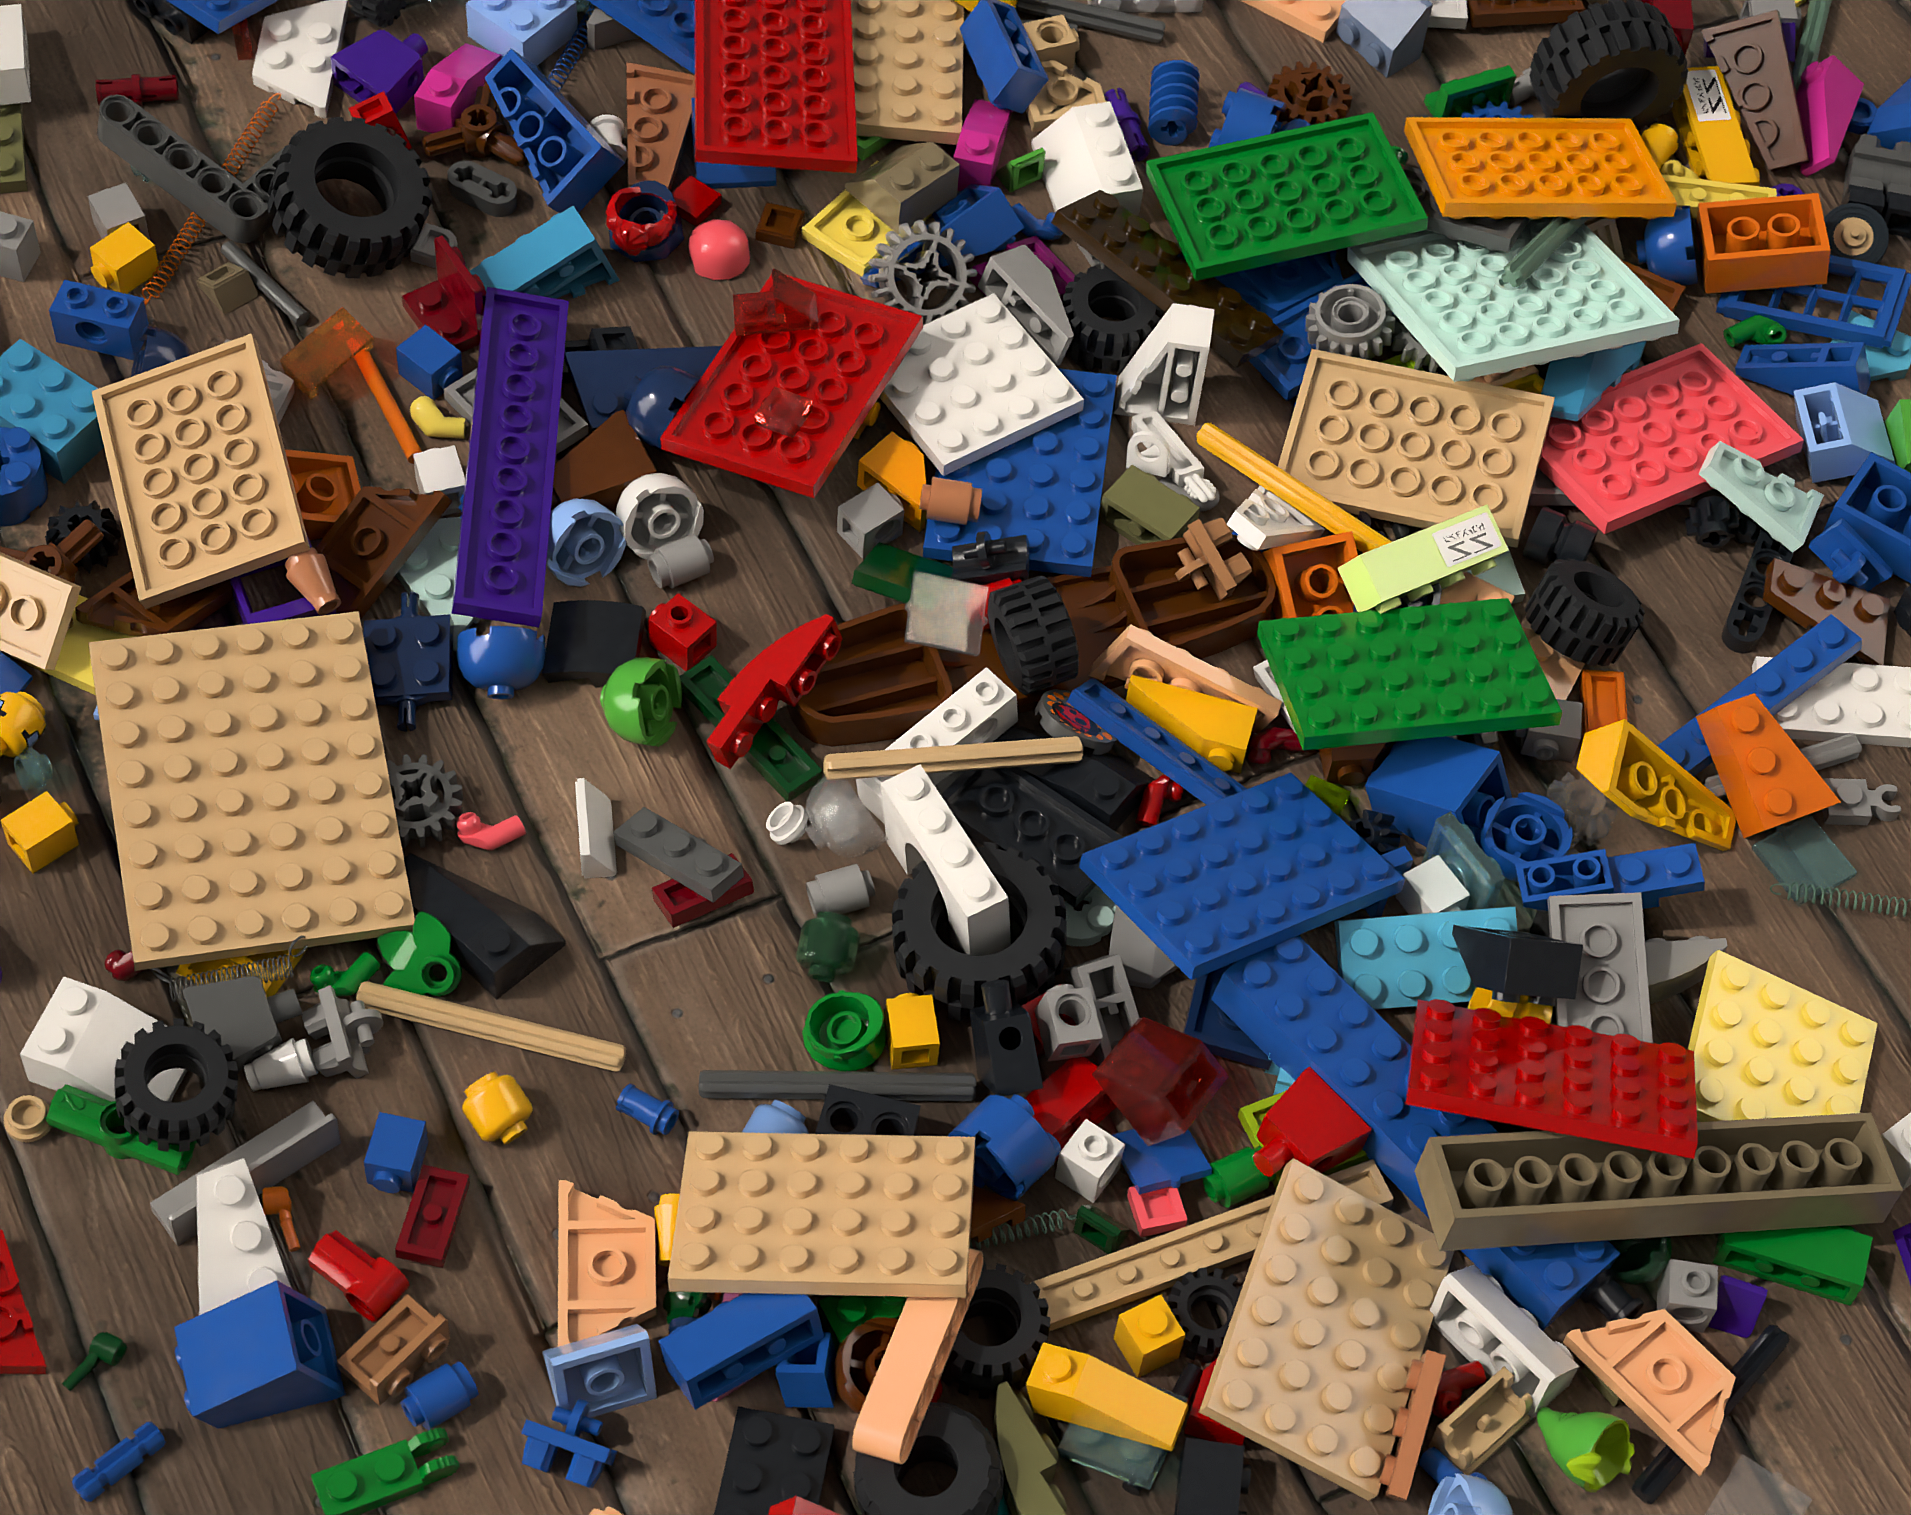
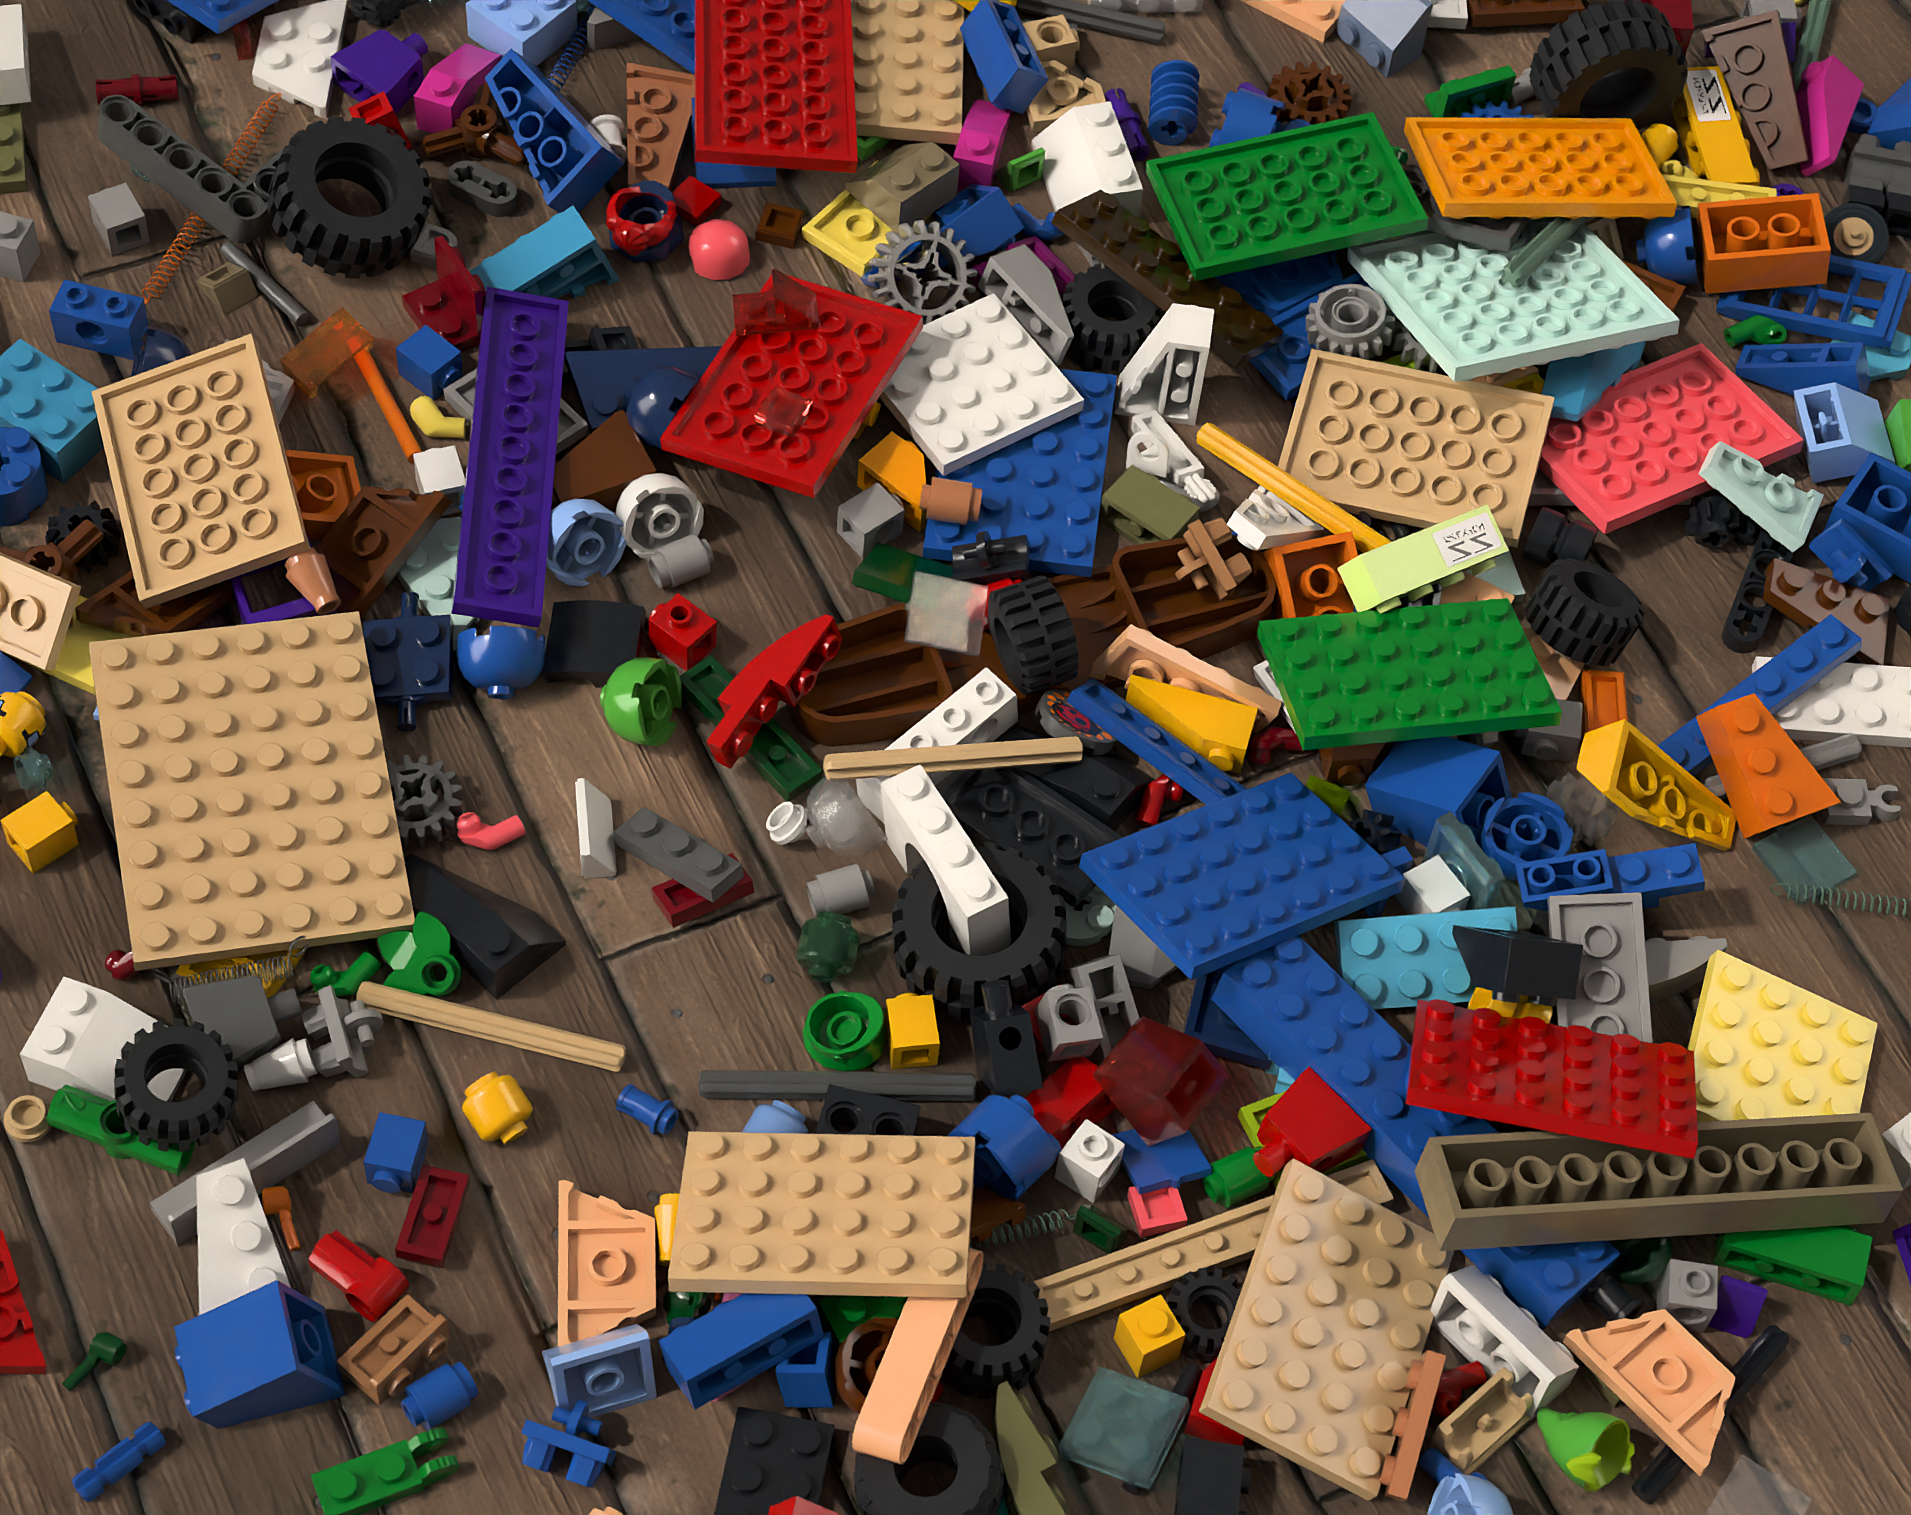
yellow brick [90,222,160,294] -> none
yellow slope [1026,1342,1188,1451] -> none

